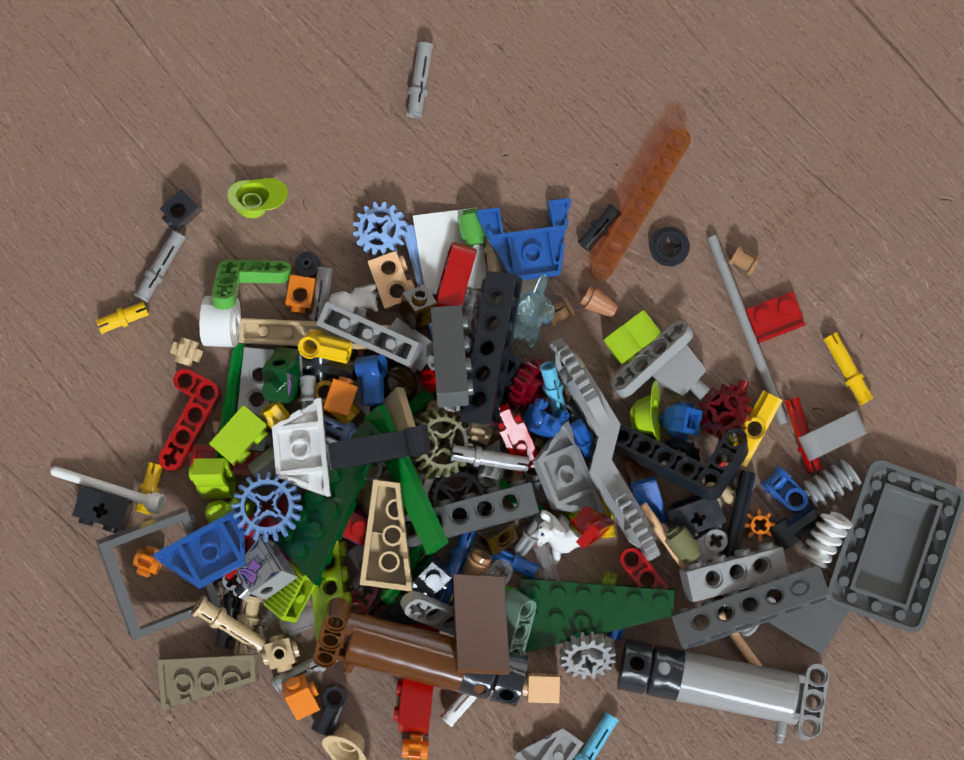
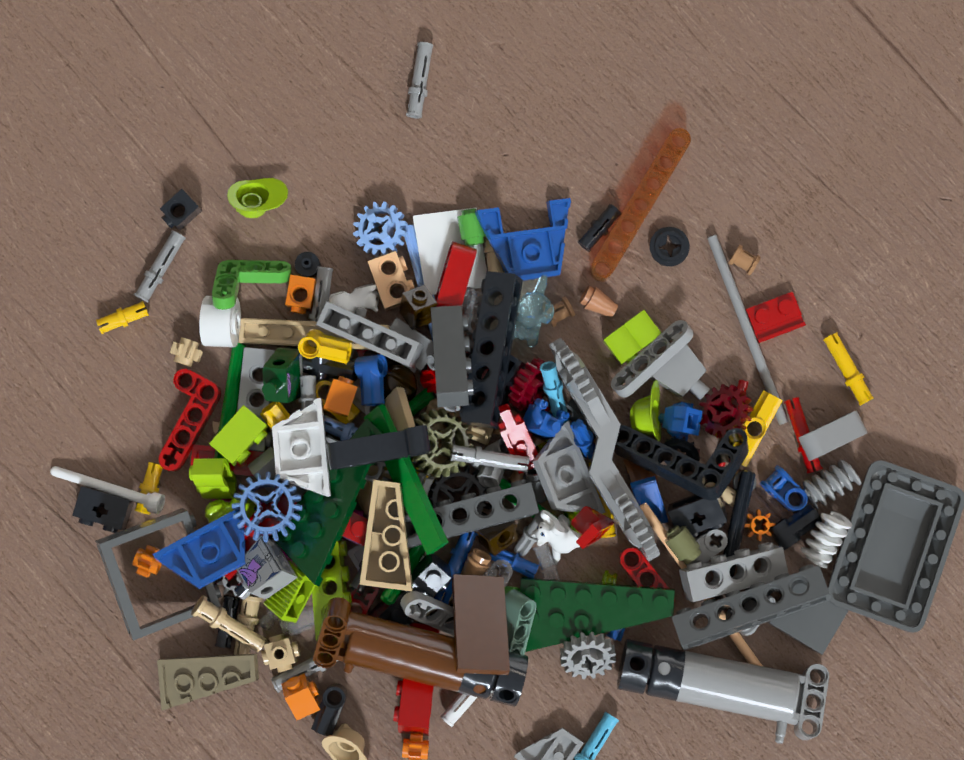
light nougat brick [522,673,560,703] -> none

